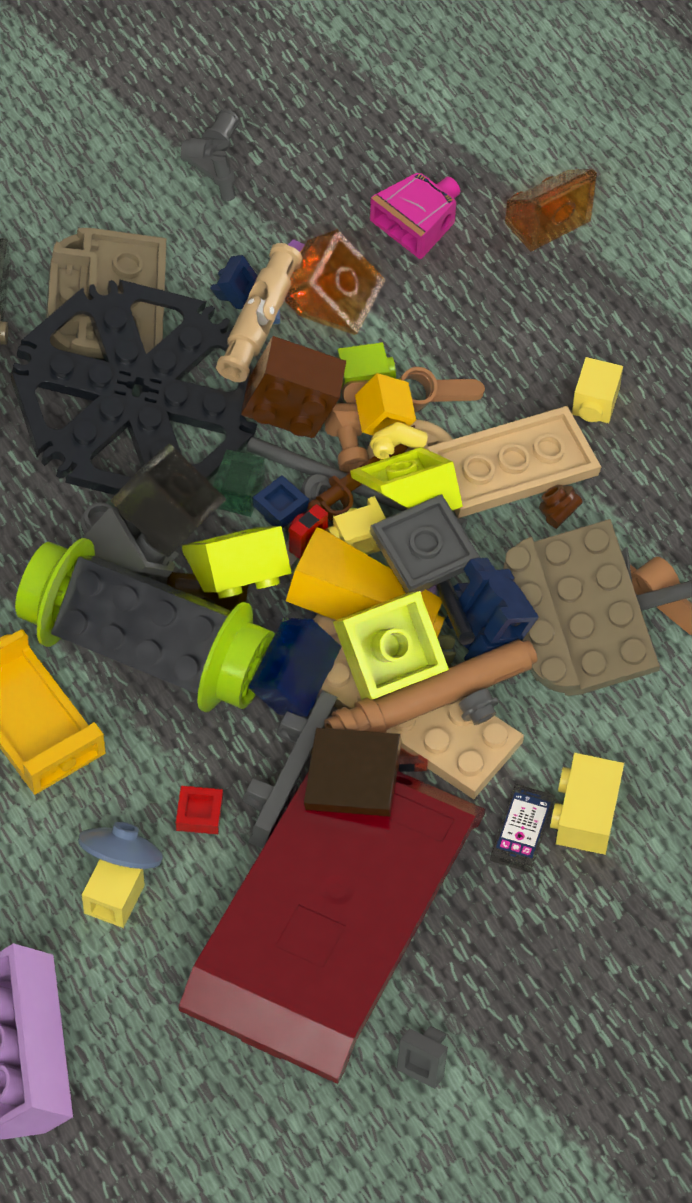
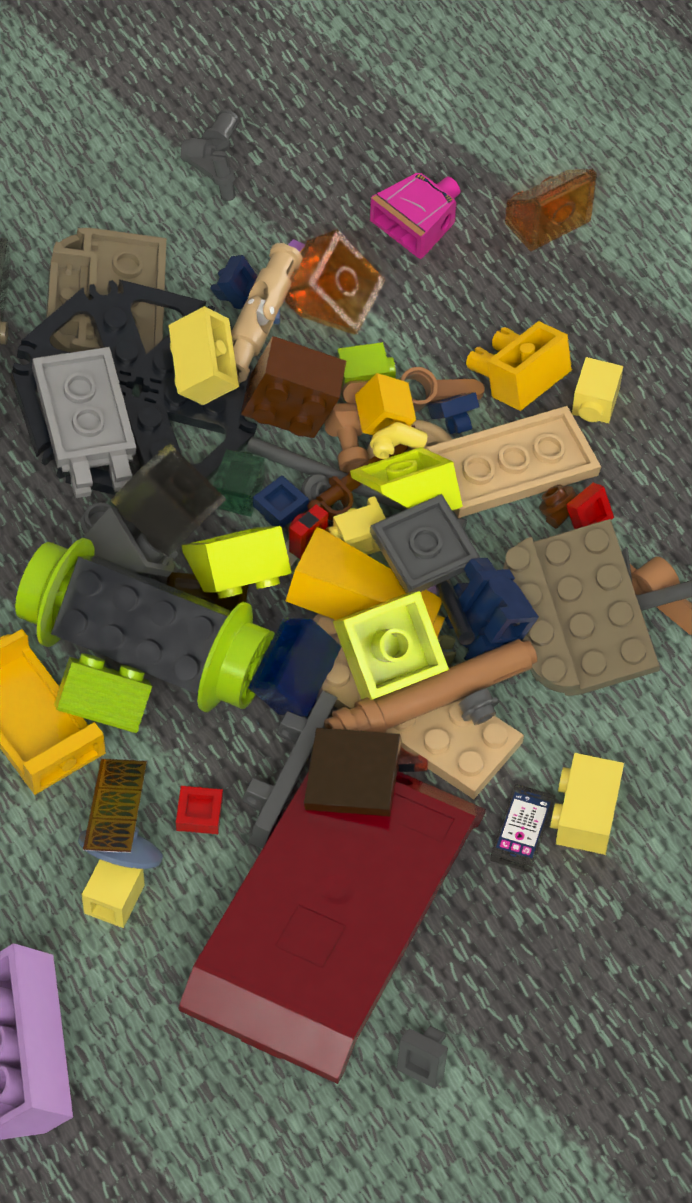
none -> light grey tile [32,347,136,498]
none -> lime brick [54,653,152,733]
none -> sticker [83,759,147,853]
none -> light yellow brick [168,306,239,405]
none -> dark blue tile [427,392,480,434]
none -> yellow brick [466,321,572,411]
none -> red plate [566,483,615,530]

